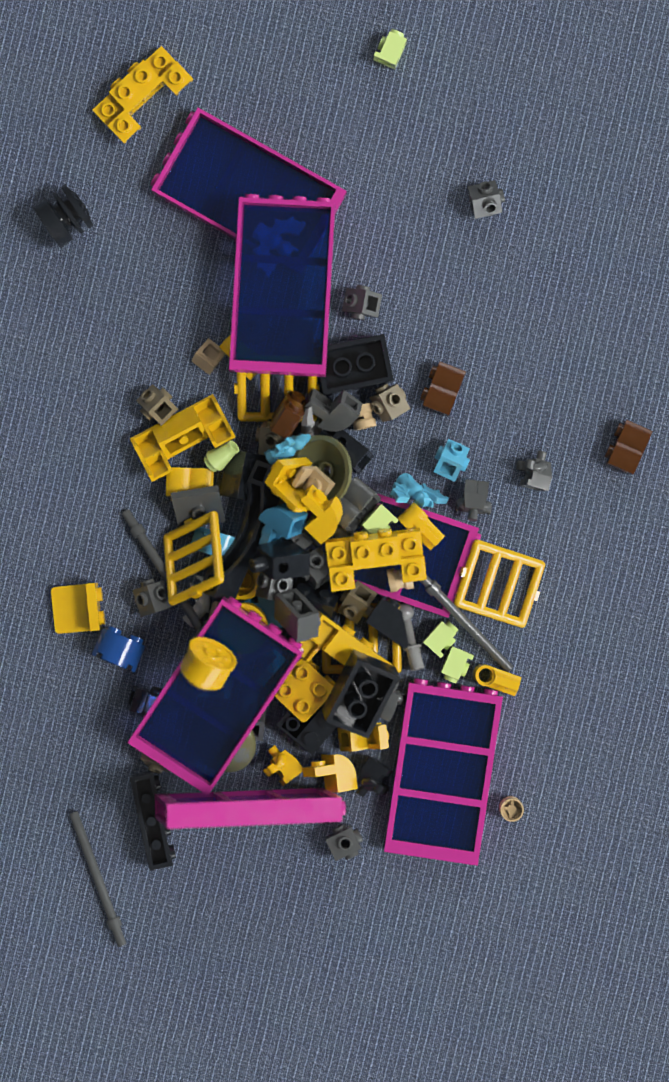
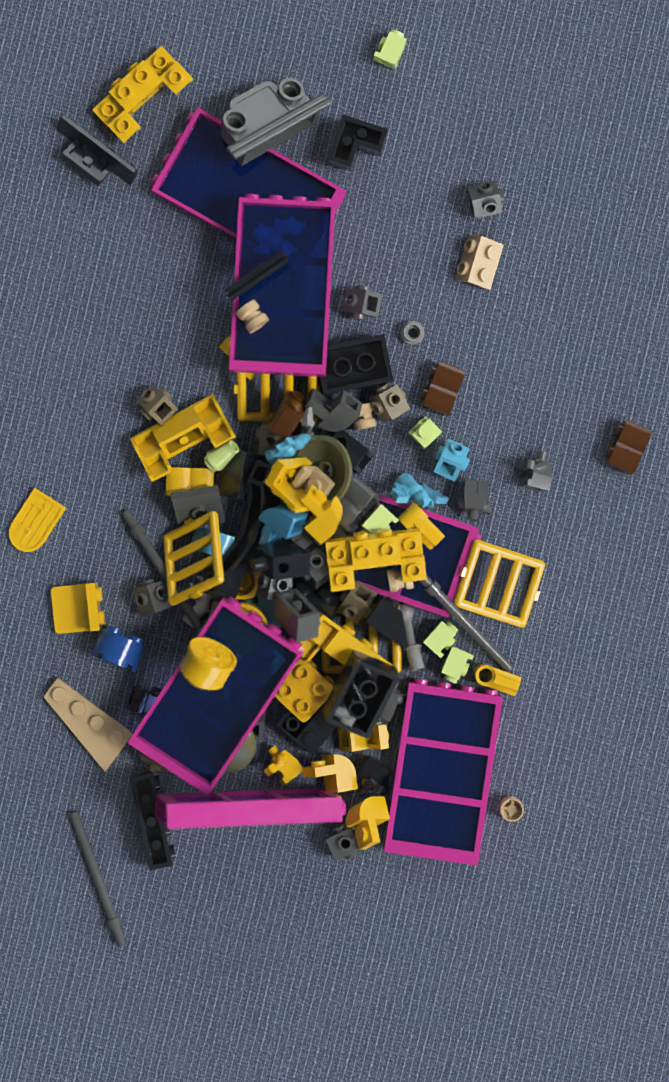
black wheel [32,184,94,248] -> none
tan slope [192,338,226,375] -> none
none -> yellow window [9,488,66,552]
none -> tan wing [44,677,134,772]
none -> black bracket [56,114,138,186]
none -> dark grey brick [220,78,331,166]
none -> black axle [225,251,289,301]
none -> tan wheel [236,300,269,334]
none -> black brick [328,114,388,171]
none -> yellow brick [346,796,390,850]
none -> light grey plate [401,321,425,345]
none -> yellowish green brick [408,416,442,449]
none -> tan bracket [456,235,504,290]

